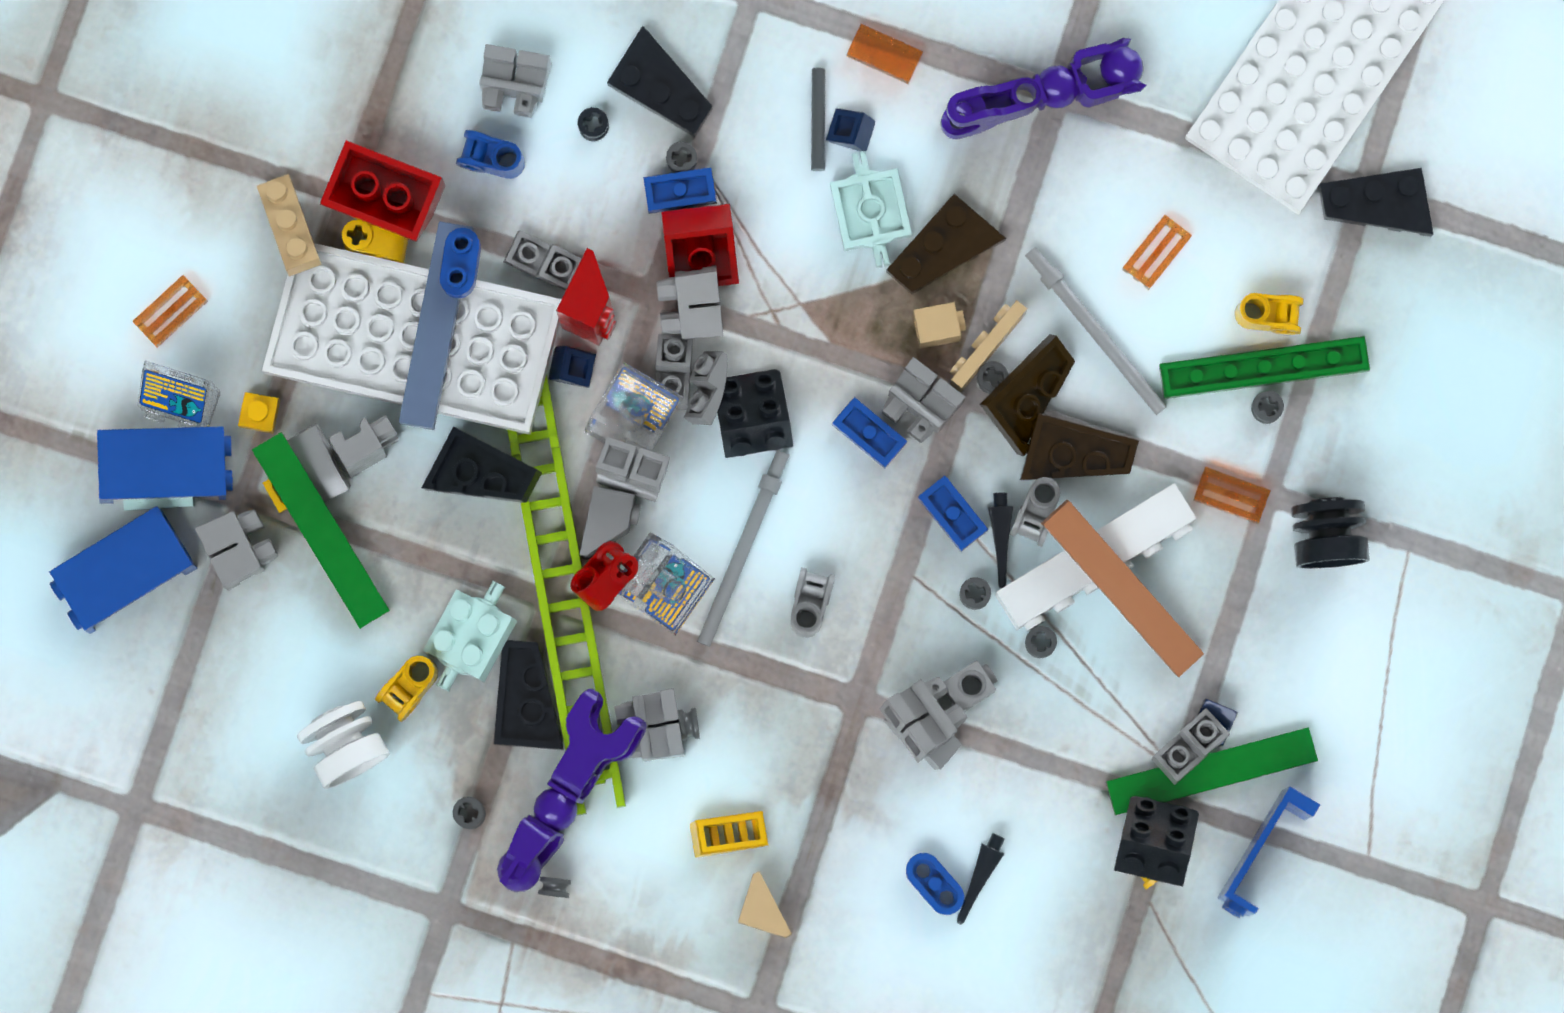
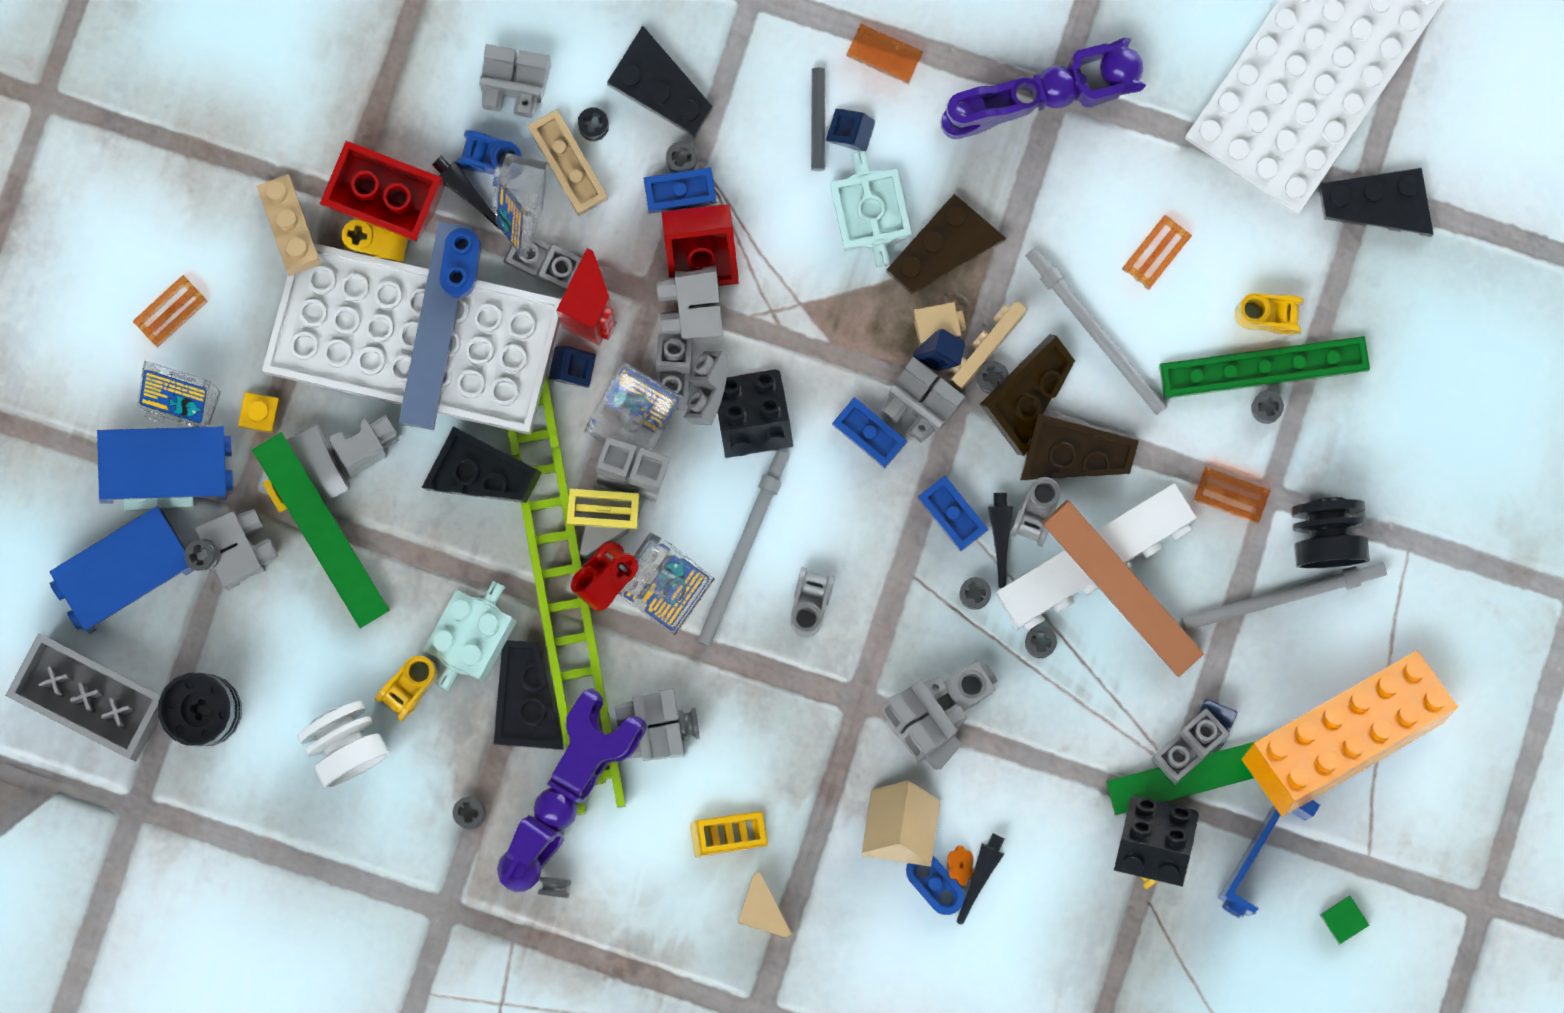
none -> light grey brick [5,633,161,762]
none -> black wheel [158,673,242,746]
none -> dark grey bush [184,539,221,571]
none -> black piece [432,156,501,230]
none -> clear slope [491,153,547,258]
none -> tan plate [527,109,608,216]
none -> light yellow tile [567,488,640,530]
none -> tan slope [861,780,940,867]
none -> dark blue slope [913,329,965,372]
none -> orange plant [947,845,974,887]
none -> light grey bar [1182,562,1387,631]
none -> light orange brick [1242,650,1458,817]
none -> green tile [1320,896,1369,944]

